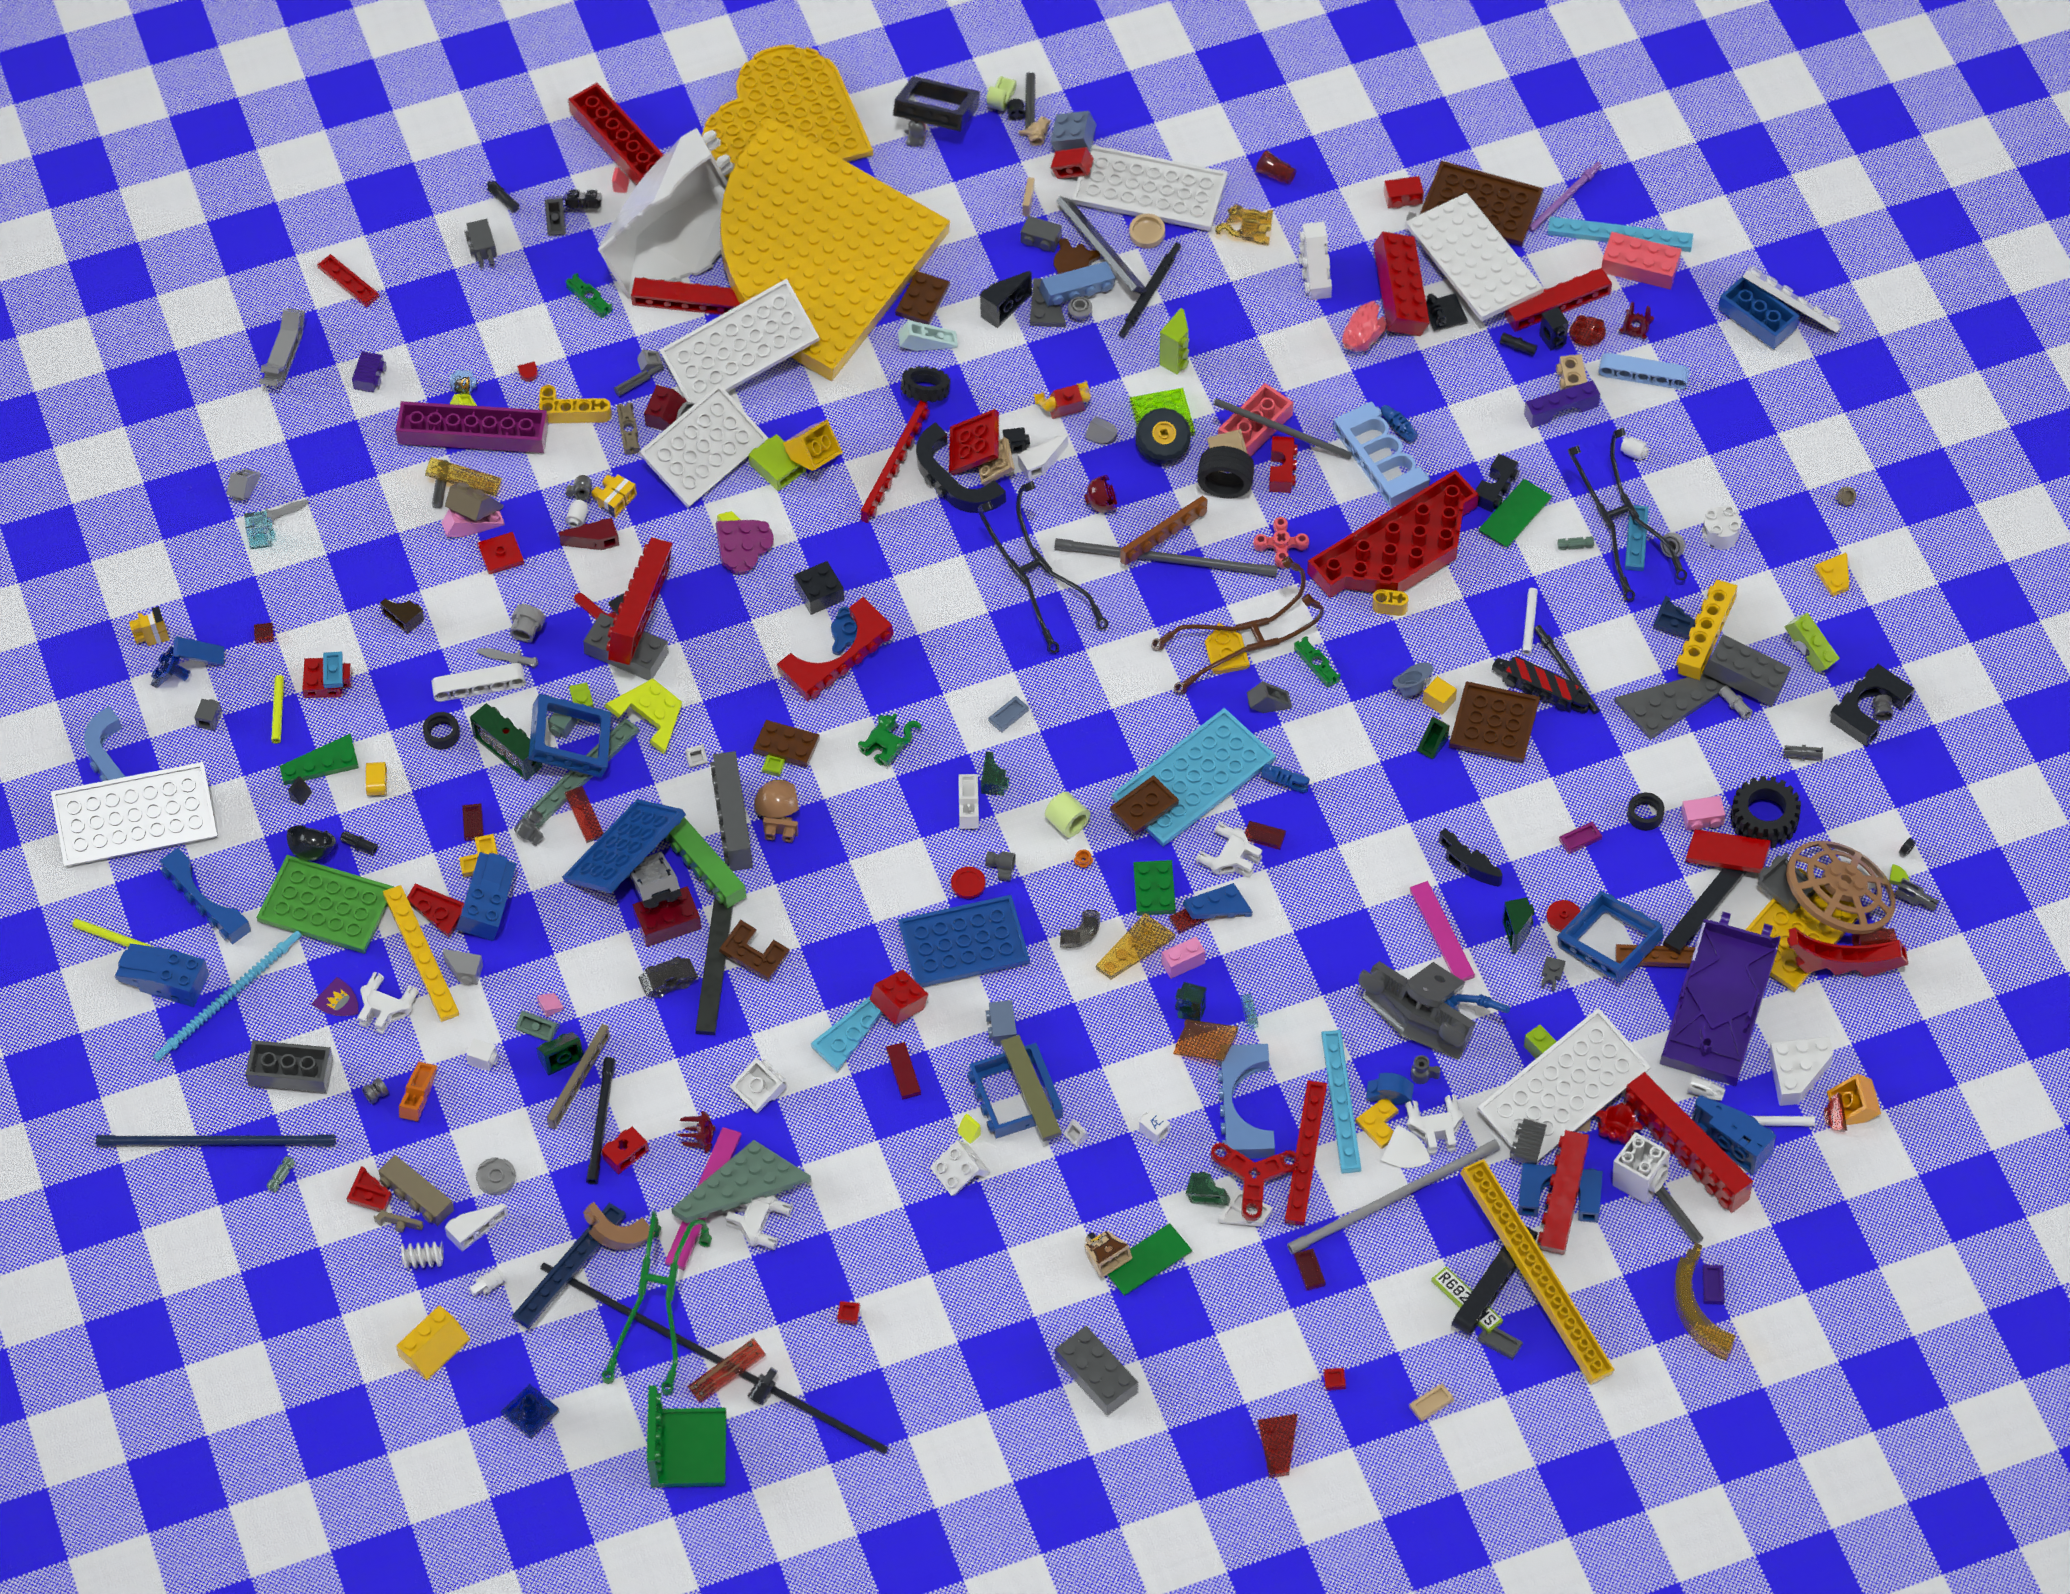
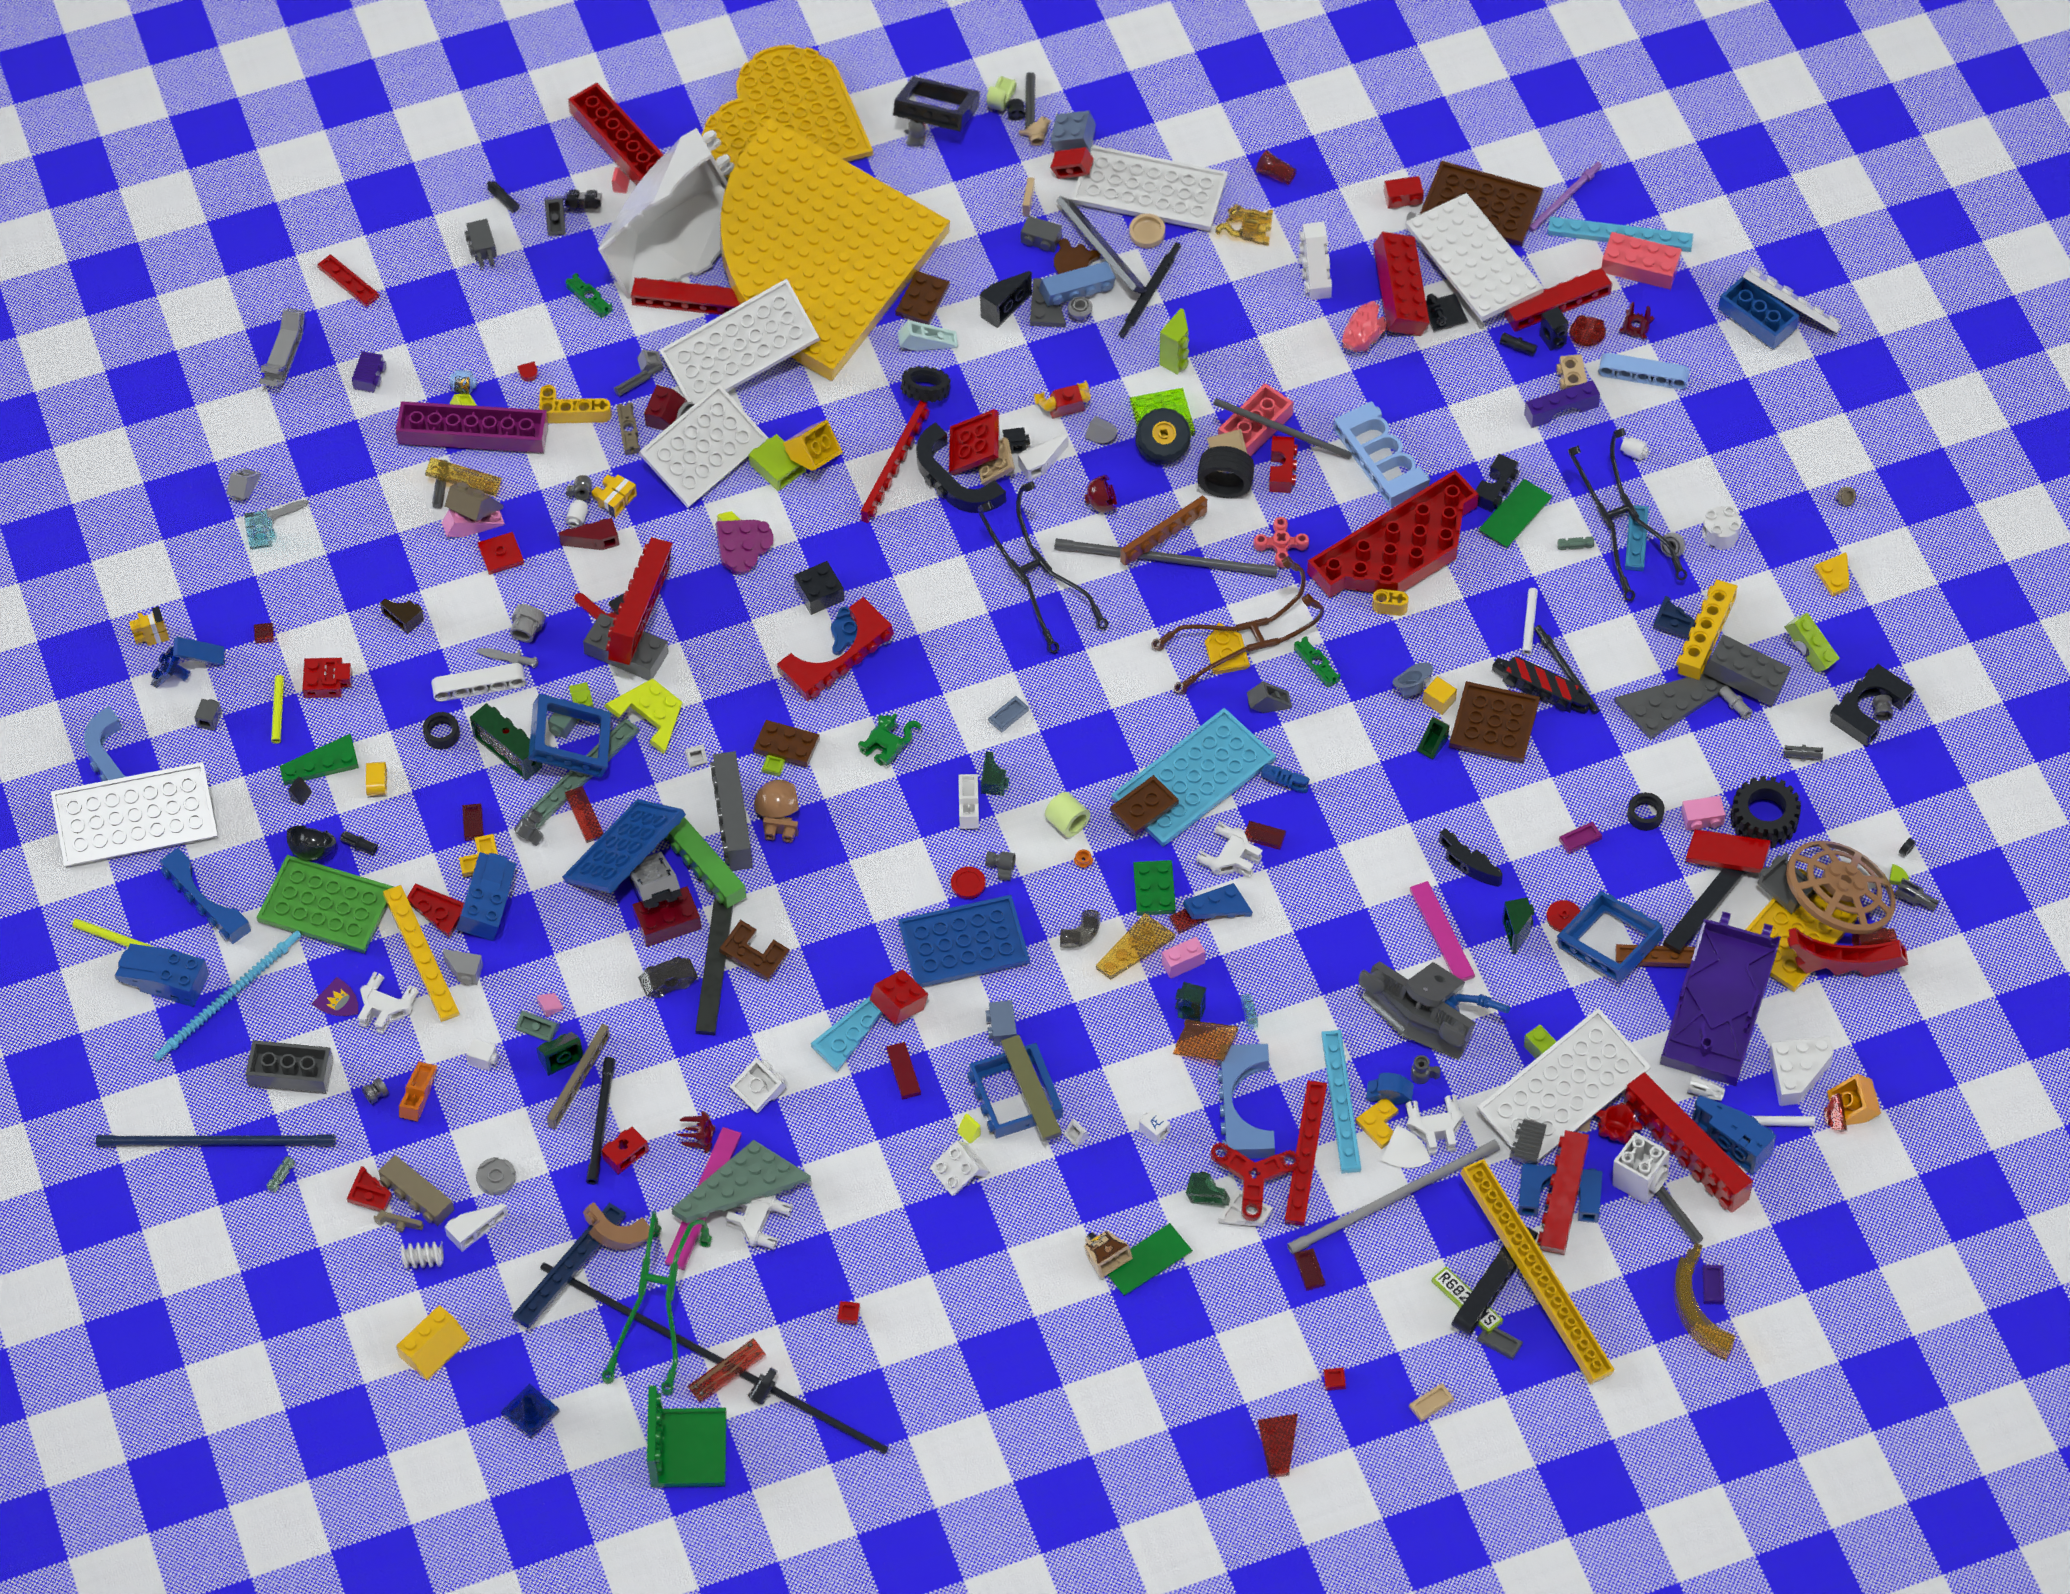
dark azure plate [323,651,343,688] -> none
white hinge [469,1267,506,1297] -> none
dark grey brick [1055,1326,1138,1416] -> none
blue hinge [1380,405,1419,443] -> none
dark grey plate [1541,956,1566,992] -> none

